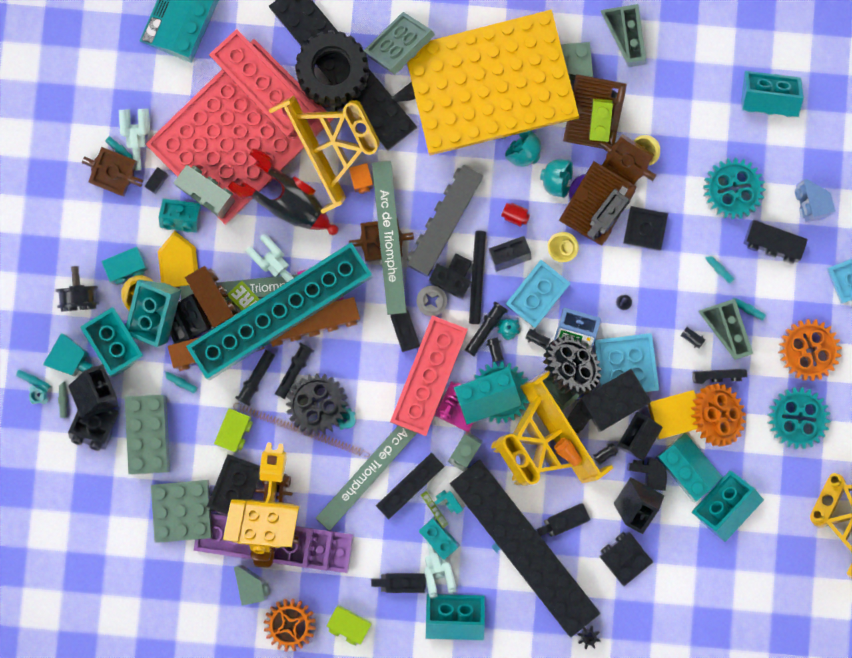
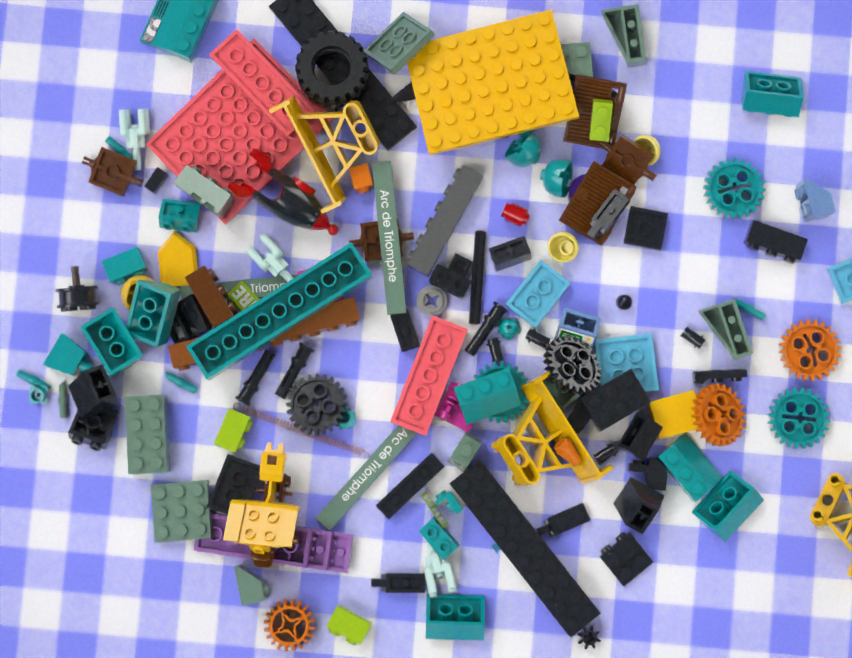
teal piece [705,256,735,284] -> none

